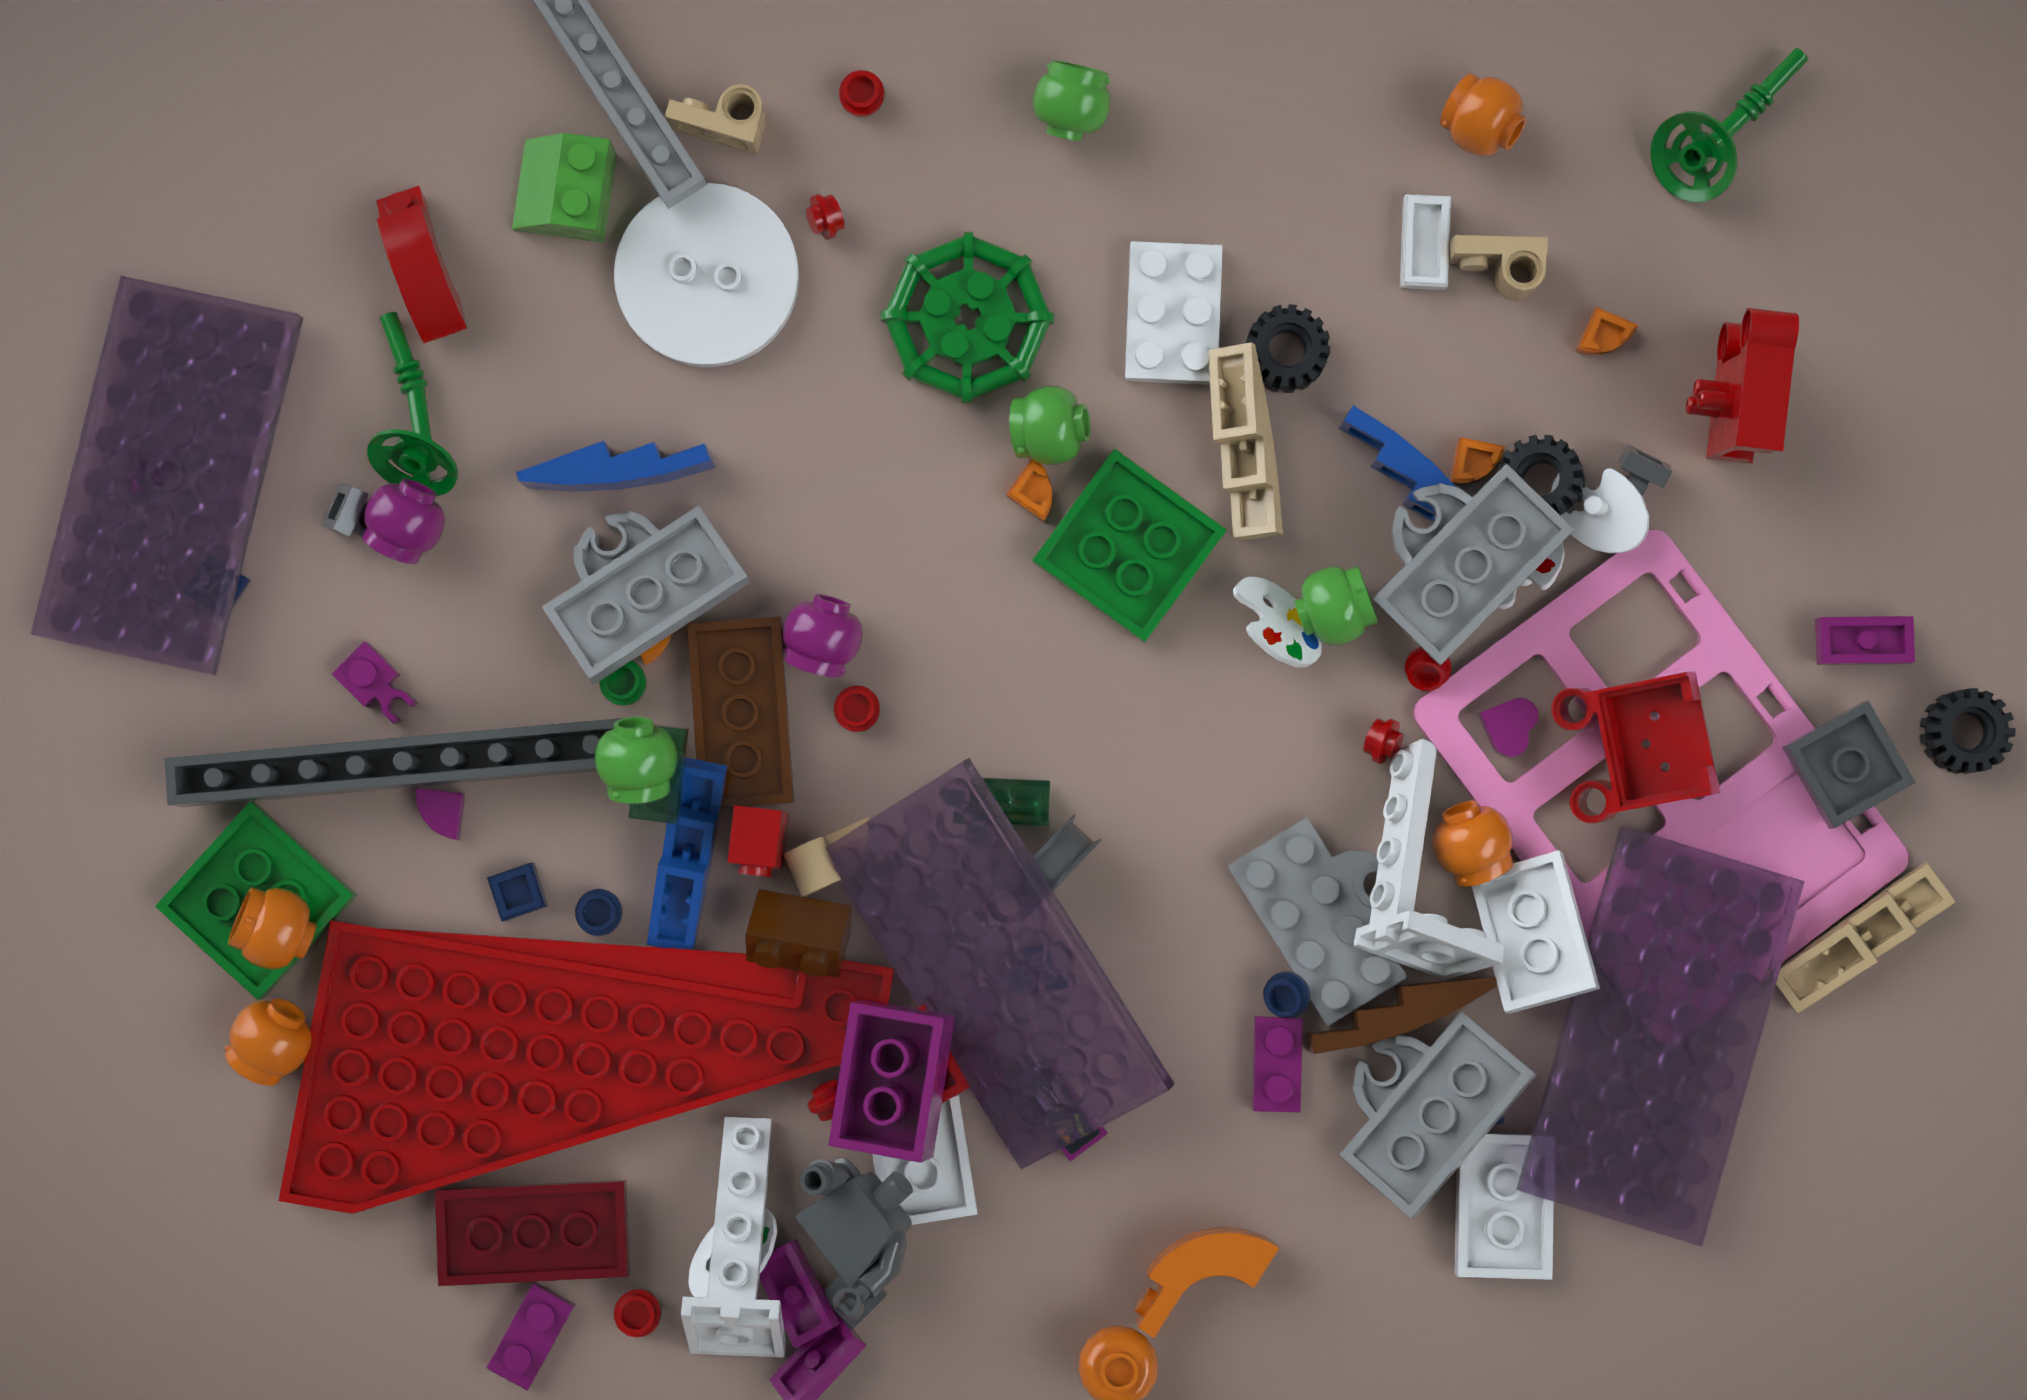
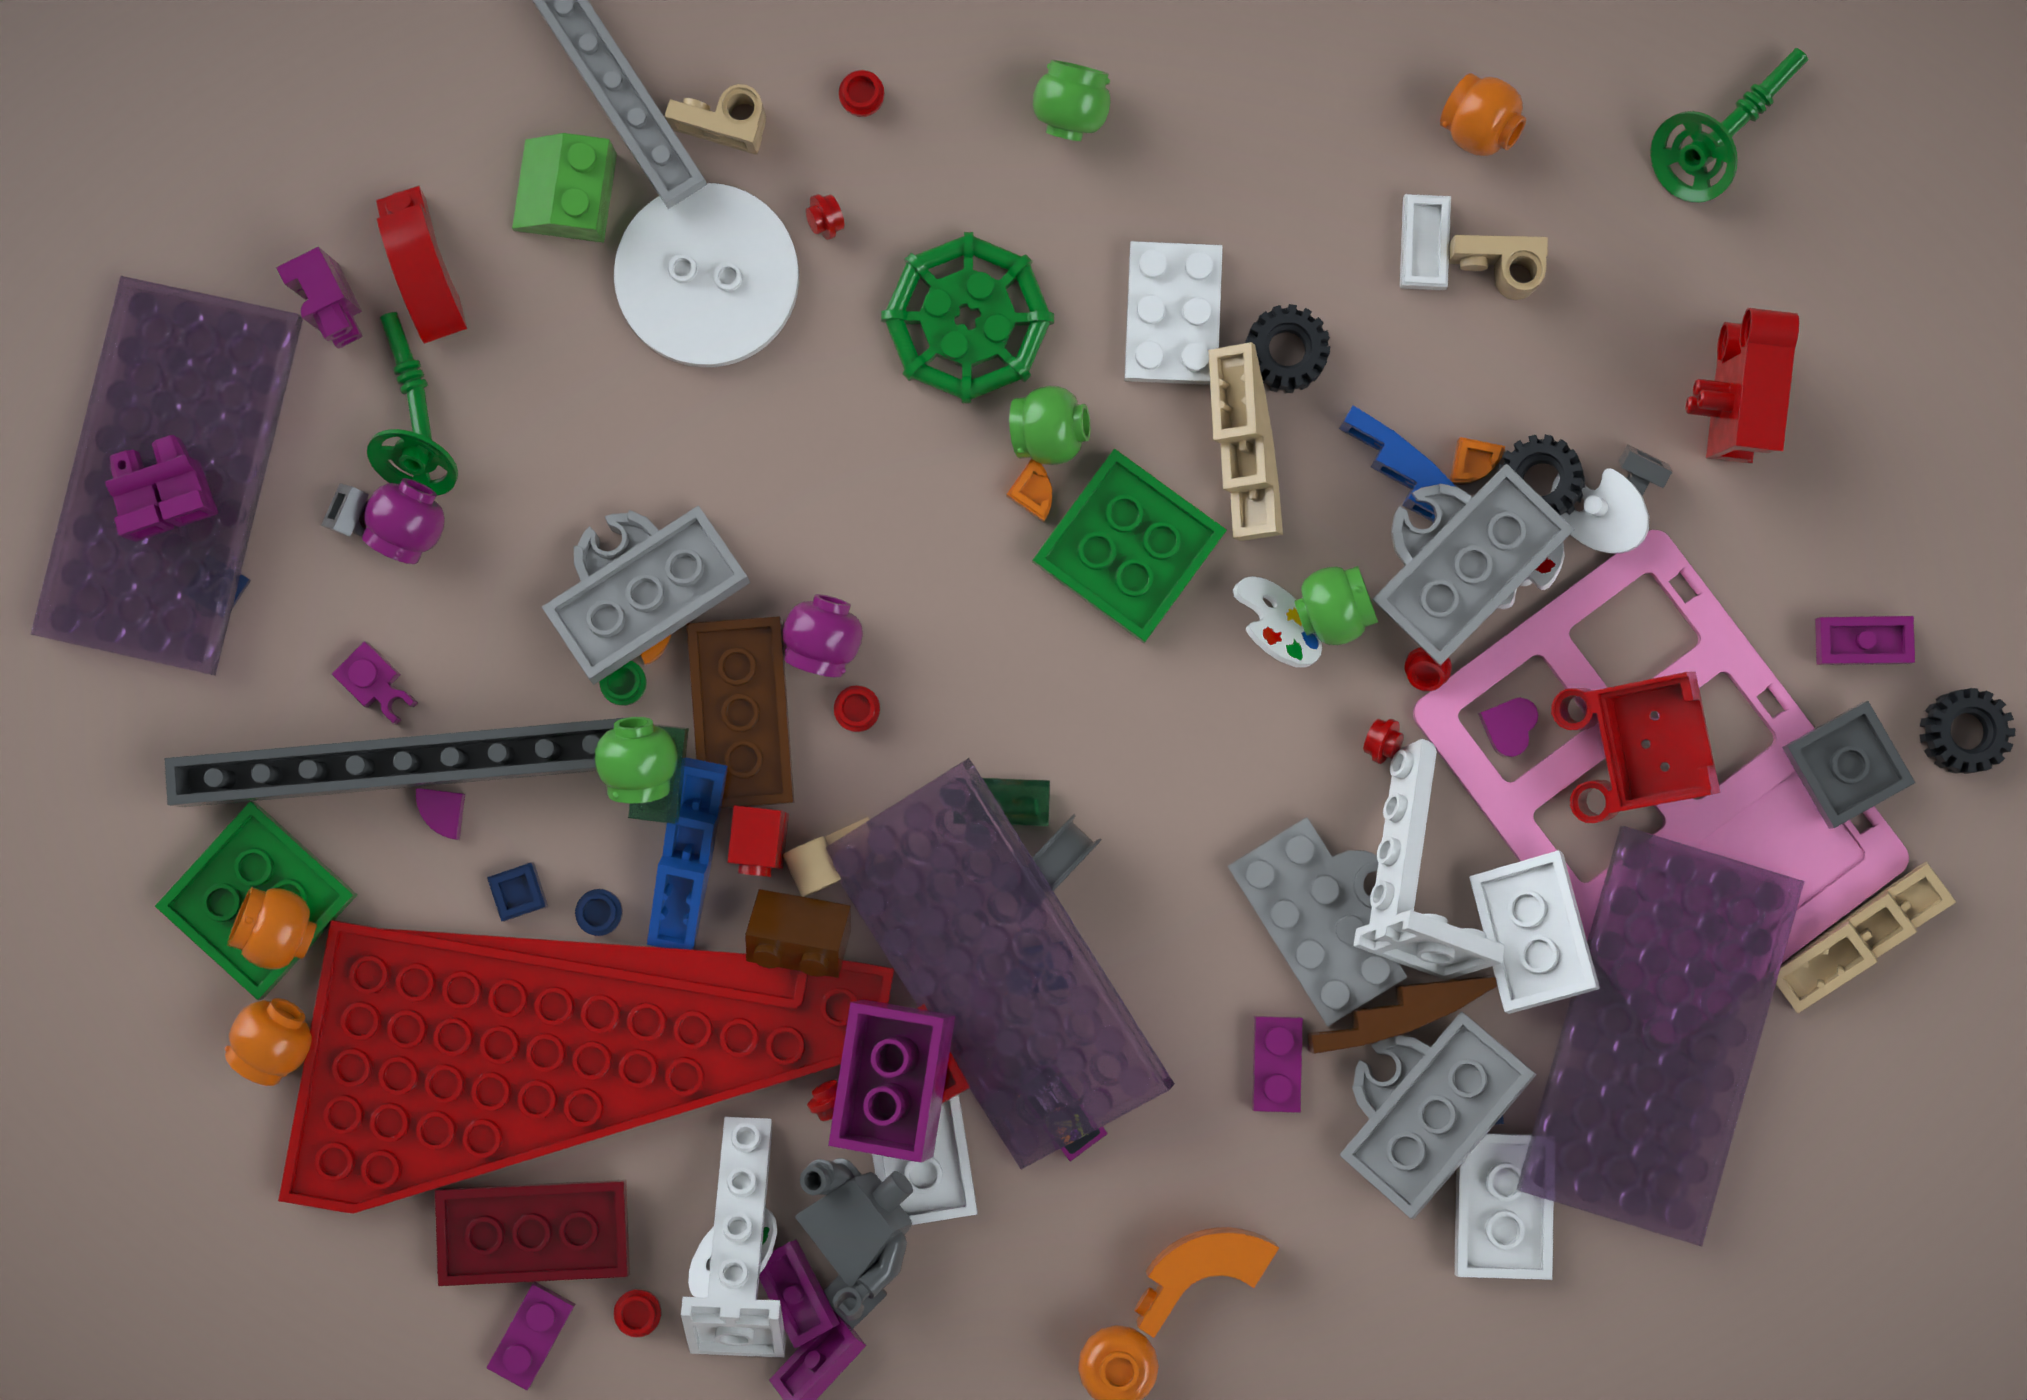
blue slope [516,441,716,492] -> none
dark blue plate [1263,971,1310,1018] -> none
orange piece [1432,800,1514,887] -> none
orange tile [1575,307,1639,355] -> none
none -> magenta hips [105,435,219,542]
none -> magenta hips [276,247,363,349]

